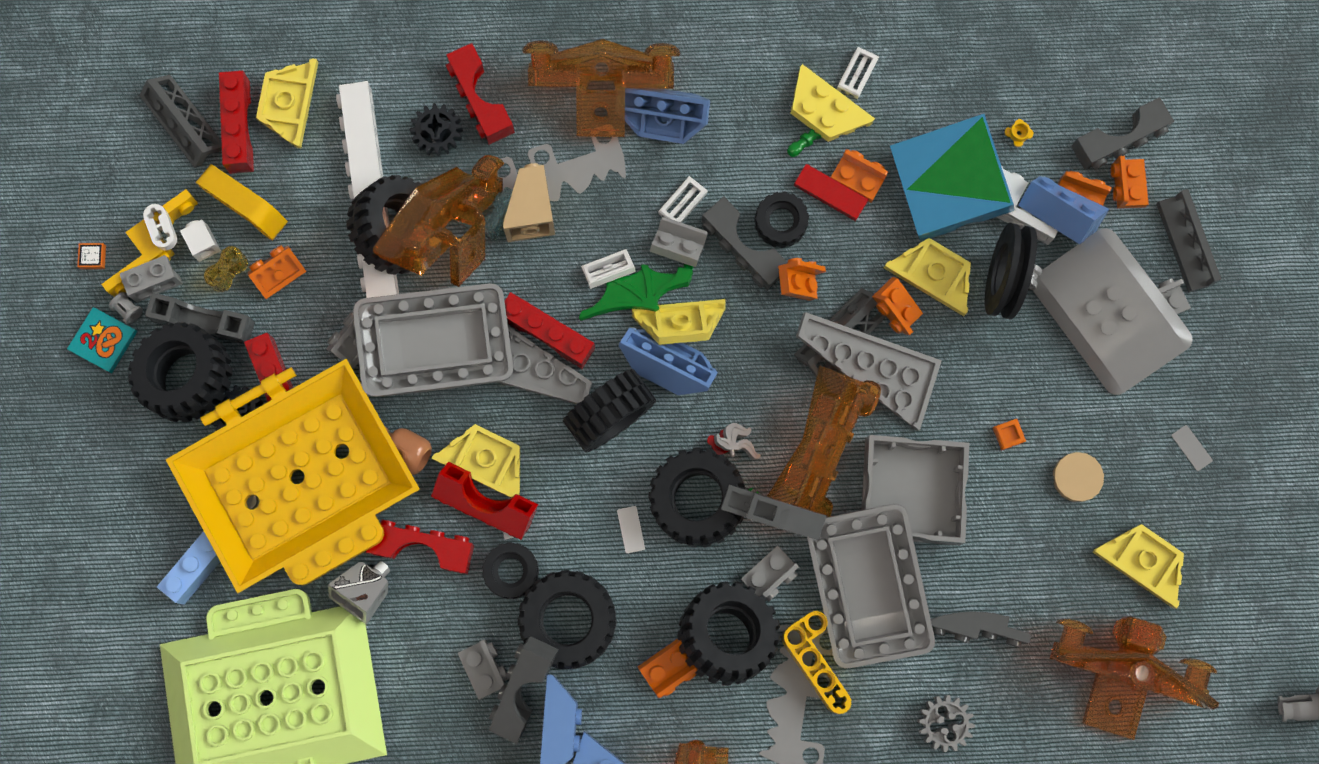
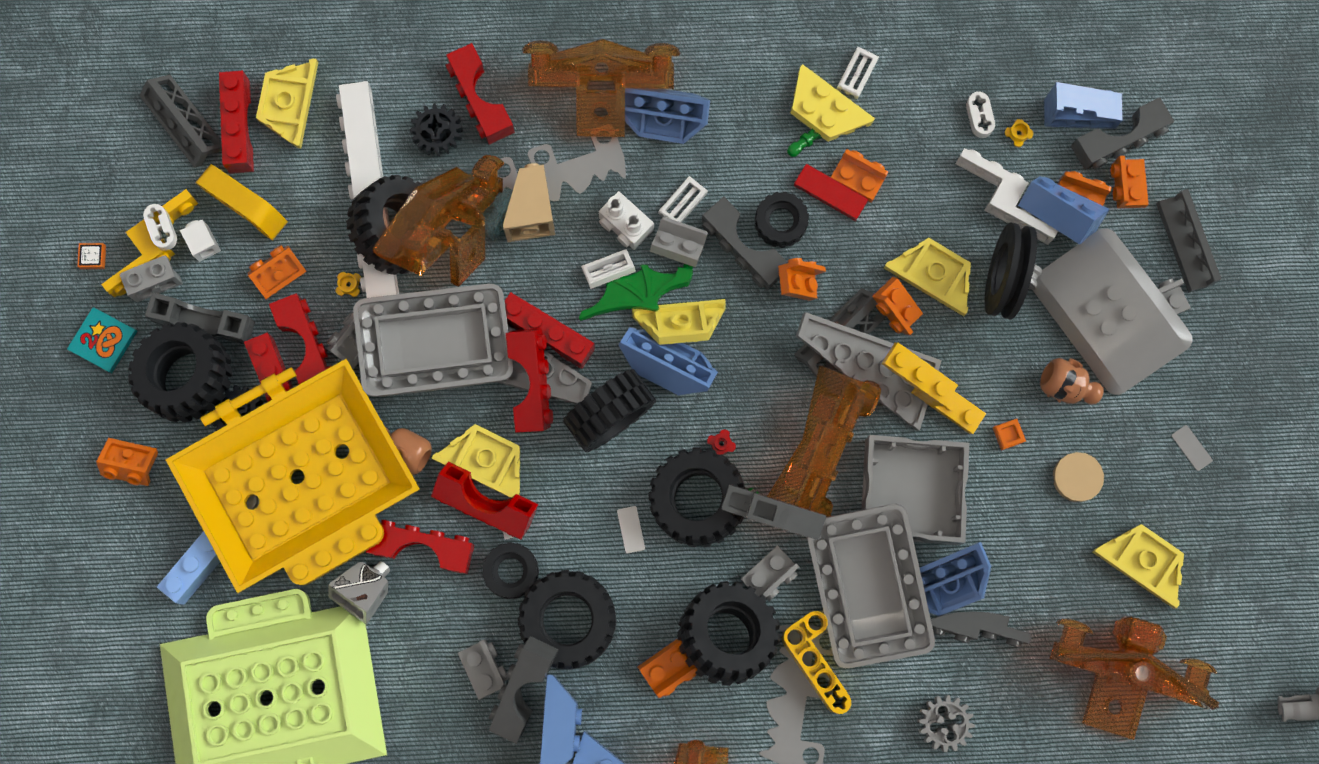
light grey bush [109,292,143,325] -> none
clear yellow axle [204,246,248,292] -> none
light grey piece [714,423,761,460] -> none
tile [890,114,1015,241] -> none
none -> orange bracket [96,438,158,486]
none -> red arch [269,293,332,385]
none -> yellow plate [336,272,361,297]
none -> red arch [506,329,553,432]
none -> white brick [599,191,654,250]
none -> yellow bracket [881,342,986,434]
none -> medium blue wedge [920,542,991,616]
none -> white beam [966,92,995,138]
none -> nougat piece [1040,358,1104,405]
none -> wedge [1044,82,1123,129]

